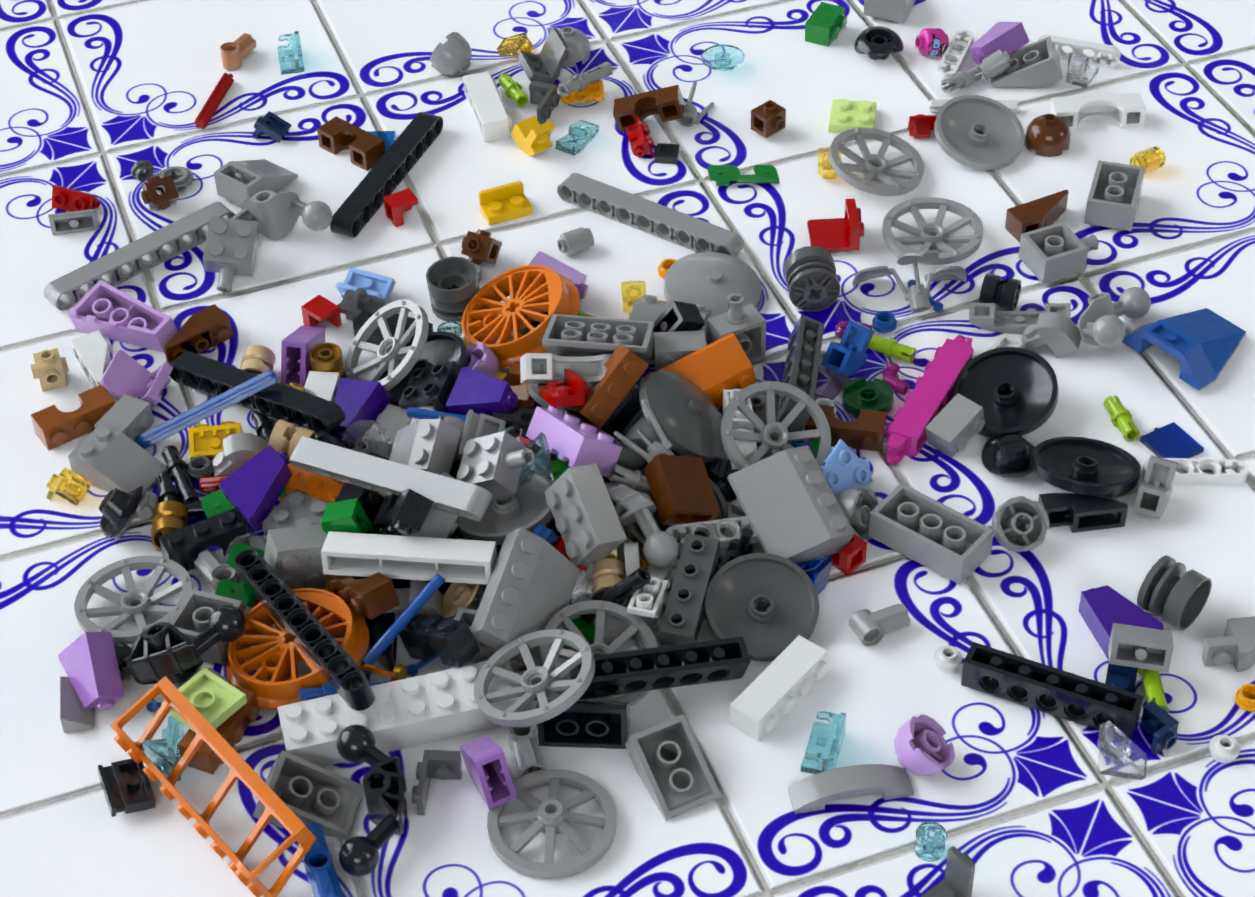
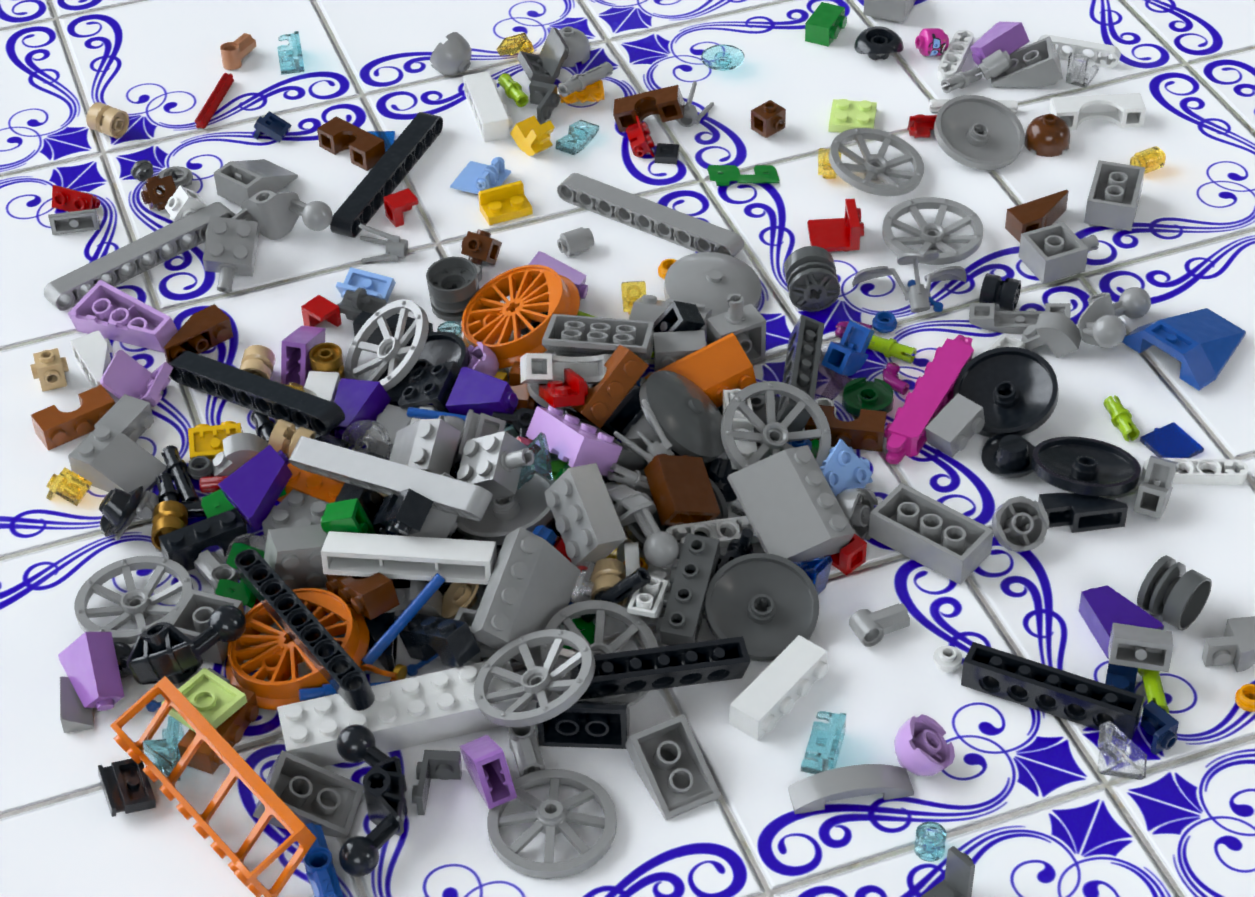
axle [135,370,277,449] -> none
white plate [1209,735,1240,763] -> none
none -> tan wheel [86,102,129,139]
none -> white brick [165,185,206,222]
none -> light grey plant [359,224,408,263]
none -> light blue hinge [450,157,511,194]

